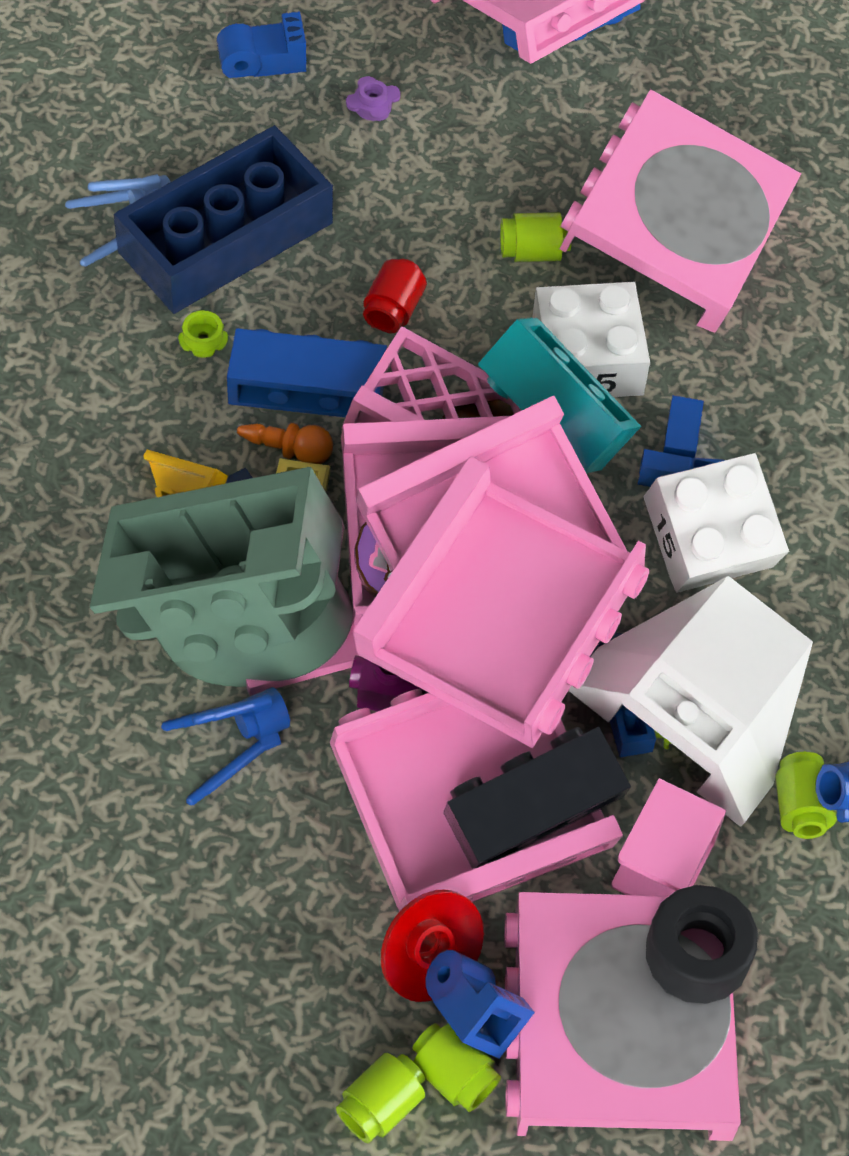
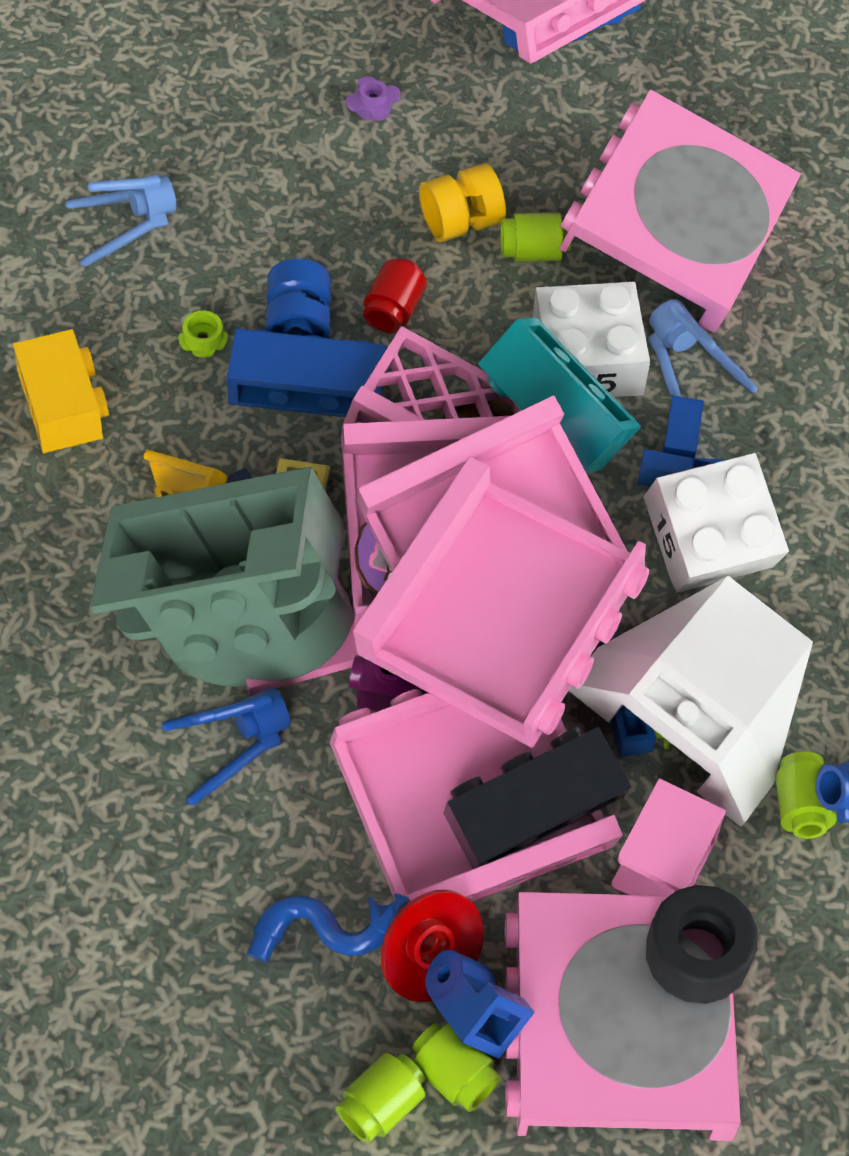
dark blue brick [113,125,333,314] -> none
blue leg [216,11,306,78] -> none
orange bar [237,423,333,464] -> none
none -> yellow brick [13,329,109,454]
none -> blue animal [247,893,411,963]
none -> blue wheel [265,259,331,339]
none -> yellow wheel [419,163,506,242]
none -> medium blue plant [647,299,757,399]

